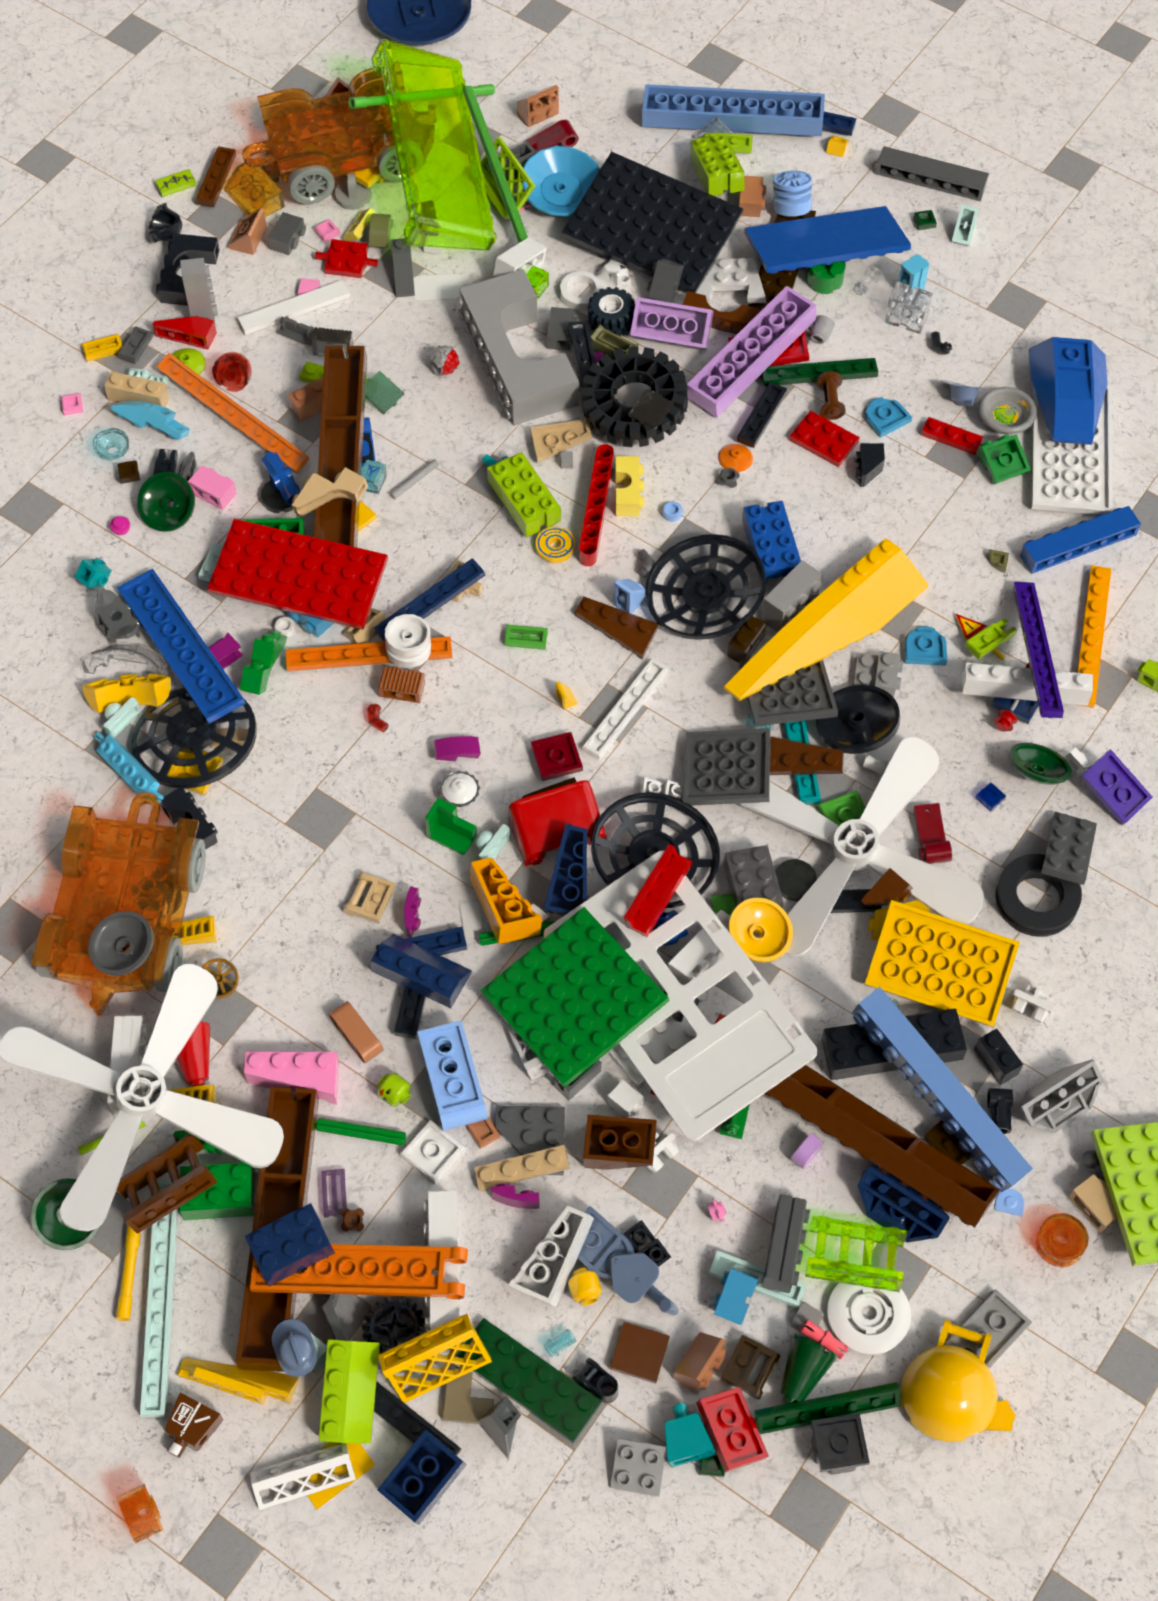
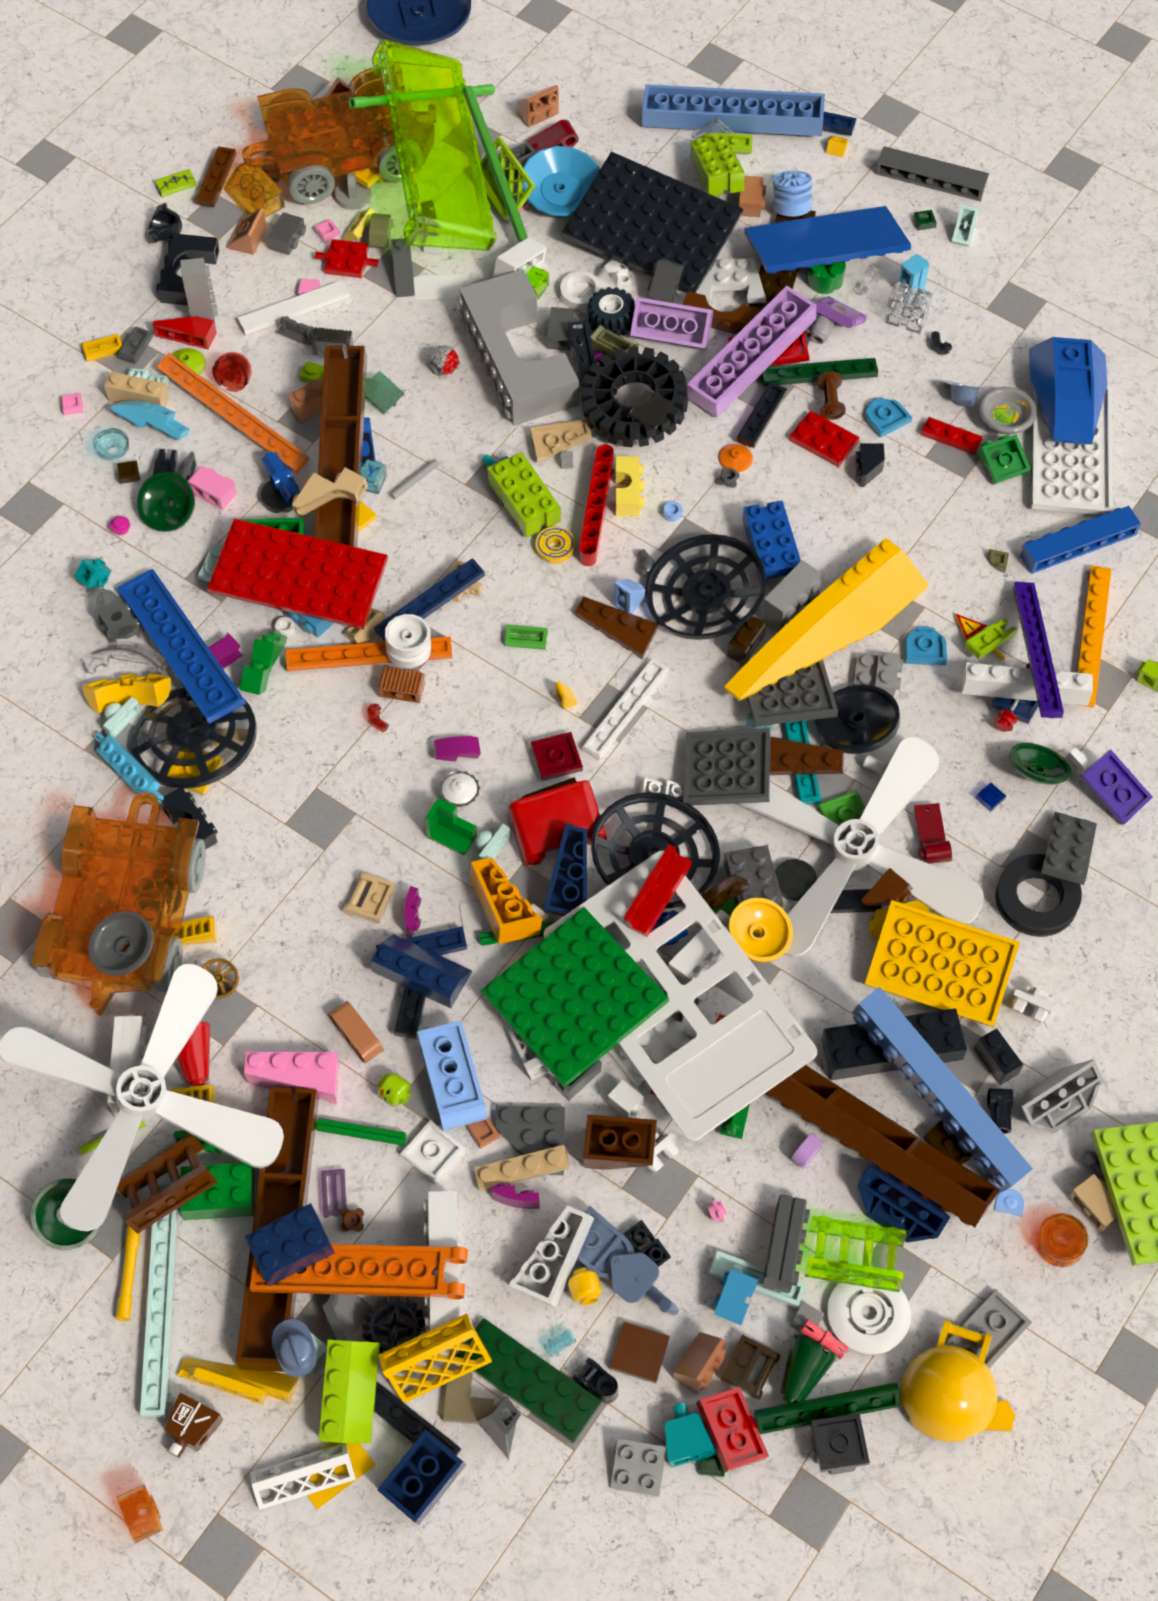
none -> dark brown plate [701,874,749,909]
none -> medium lavender container [814,296,867,328]

